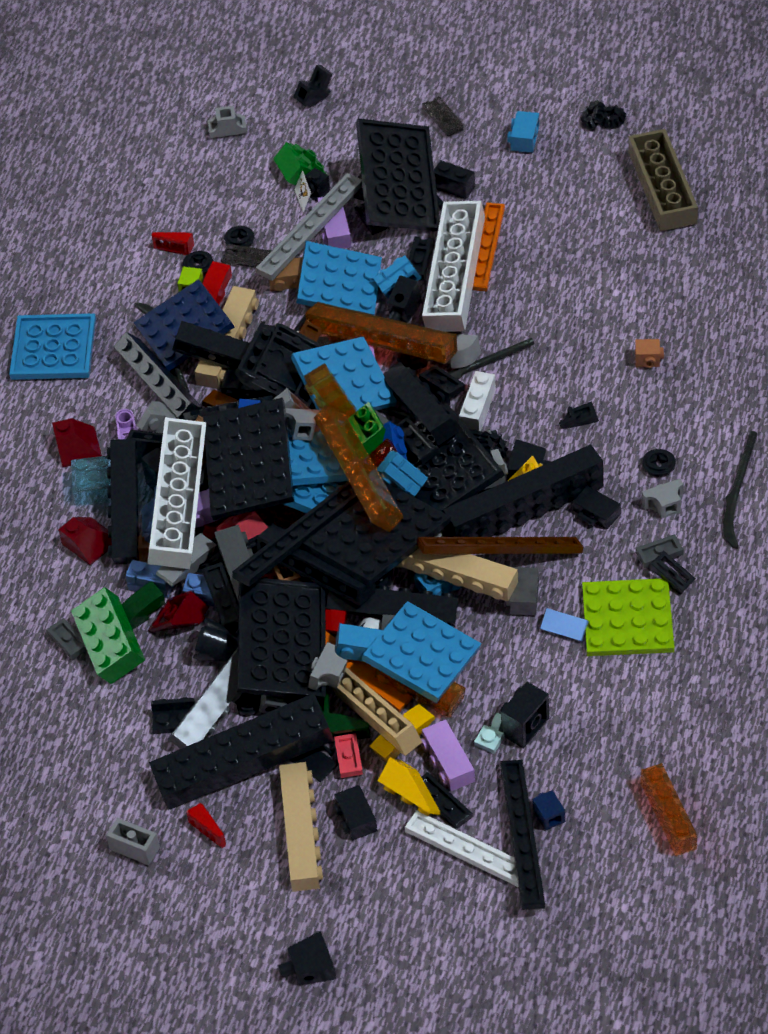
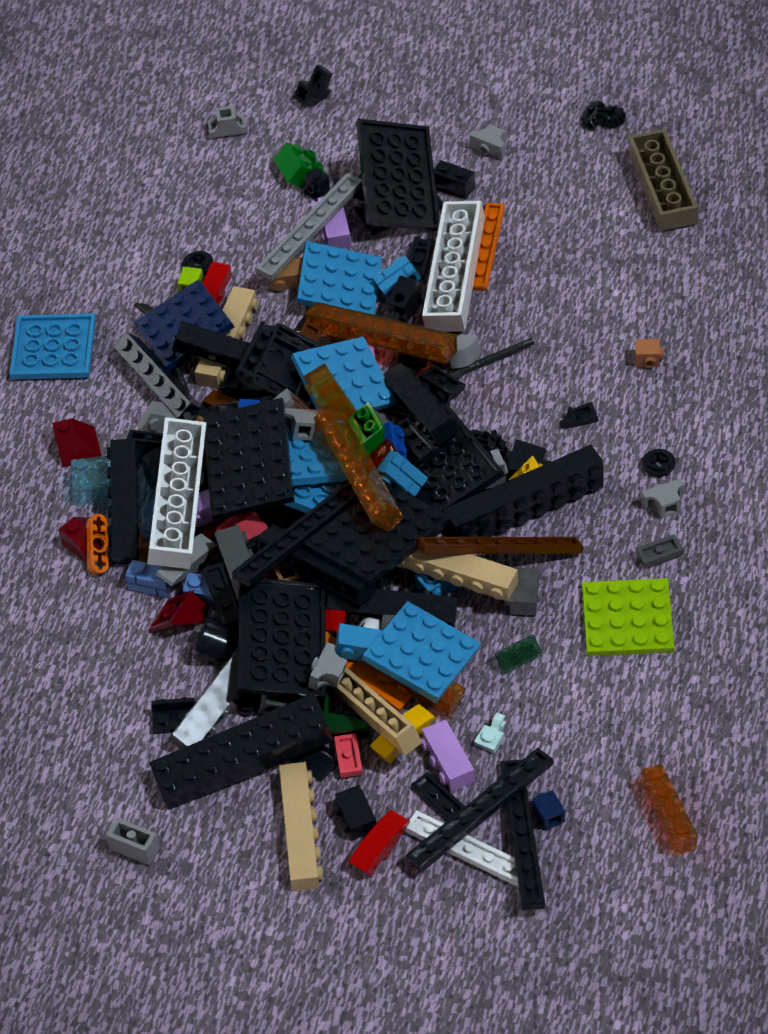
dark grey plate [46,618,87,660] -> none
green brick [71,587,145,684] -> none
lavender piece [115,409,137,439] -> none
dark green slope [122,581,165,630] -> none
red slope [152,232,194,255] -> none
red slope [186,803,226,848] -> none
clear smoke plate [221,244,272,268] -> none
black gear [224,226,255,251] -> none
black torso [277,931,336,986] -> none
white sticker [294,170,311,212] -> none
yellow slope [378,757,441,816] -> none
clear smoke plate [422,96,464,137] -> none
white brick [459,371,496,431] -> none
black brick [500,681,550,749] -> none
dark azure brick [508,111,540,153] -> none
light blue tile [540,608,589,642] -> none
black piece [573,486,621,530] -> none
black tile [649,551,696,595] -> none
pearl dark grey piece [723,431,758,549] -> none
none -> orange beam [86,514,109,575]
none -> red slope [348,810,410,877]
none -> black tile [405,747,554,872]
none -> light grey brick [469,124,506,161]
none -> clear green plate [494,635,543,674]

